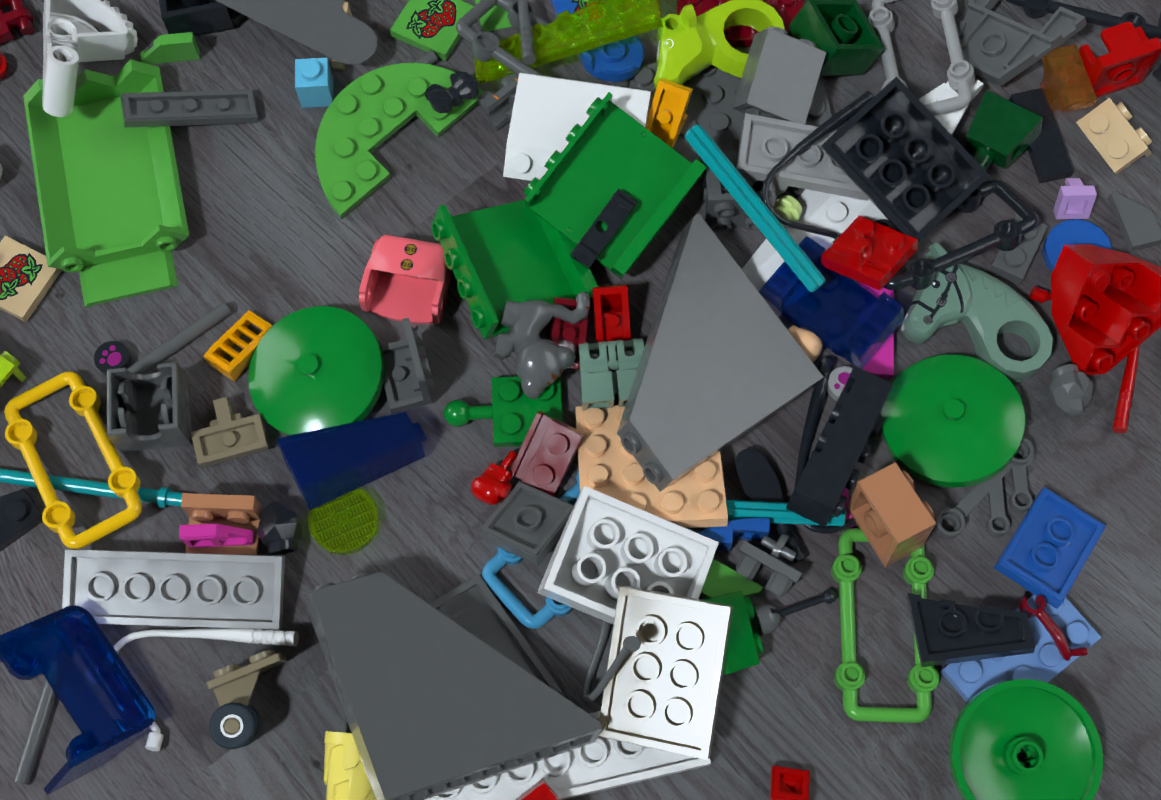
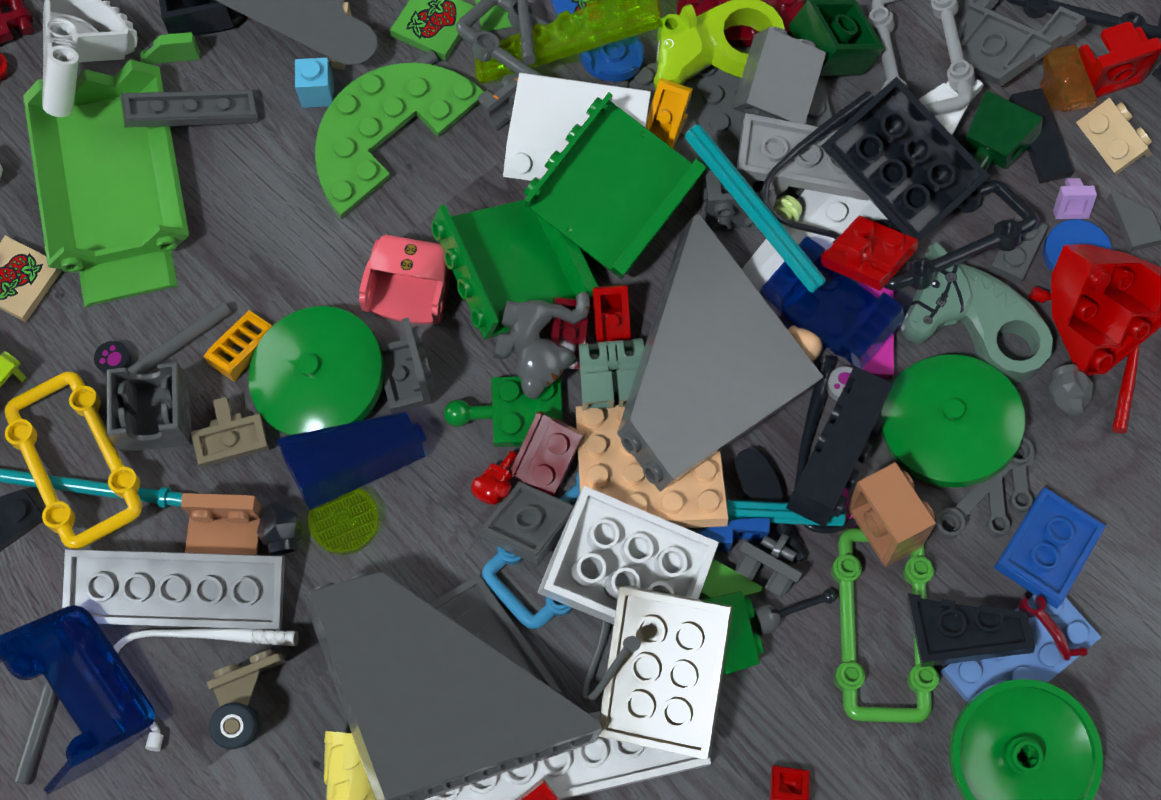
dark pink tile [179,524,254,548] -> none
black piece [425,71,479,114] -> none
black piece [570,189,637,270] -> none

